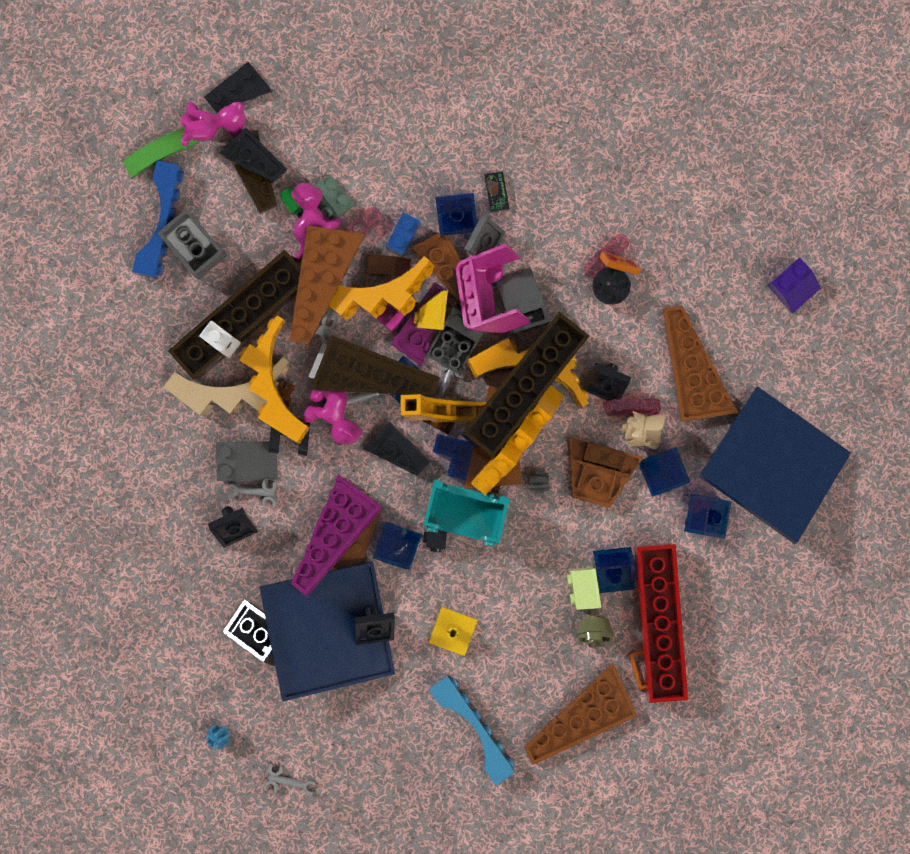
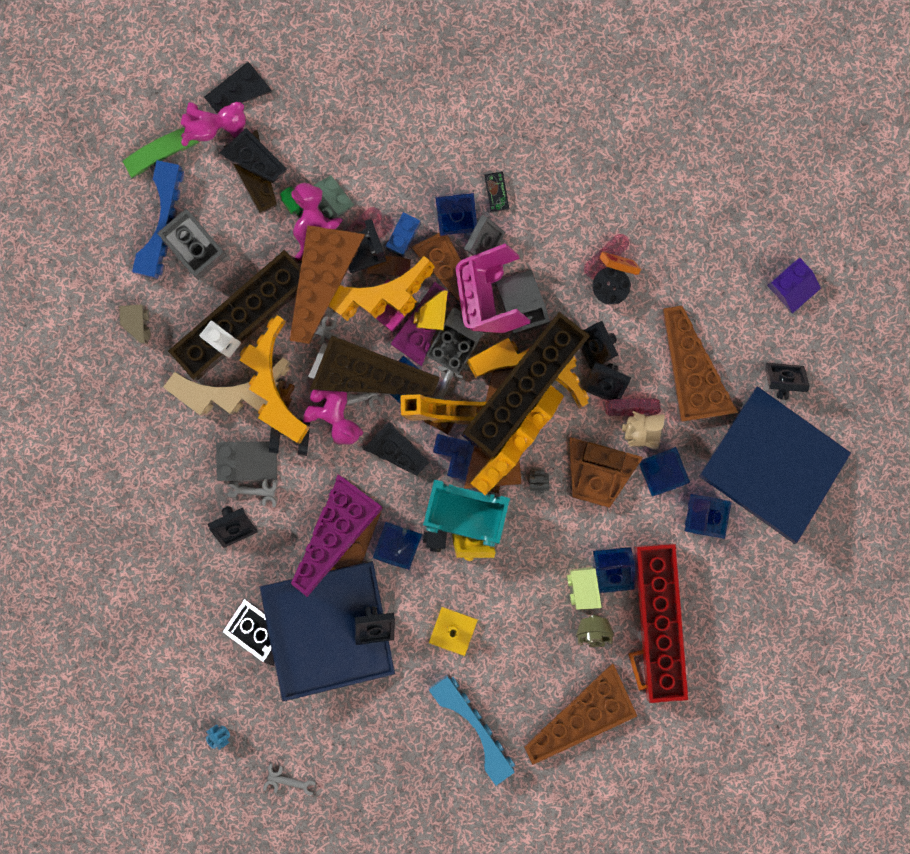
none -> dark tan slope [119,305,151,345]
none -> black bracket [348,218,386,273]
none -> yellow tile [451,533,496,561]
none -> black tile [581,321,619,369]
none -> black tile [765,362,810,400]

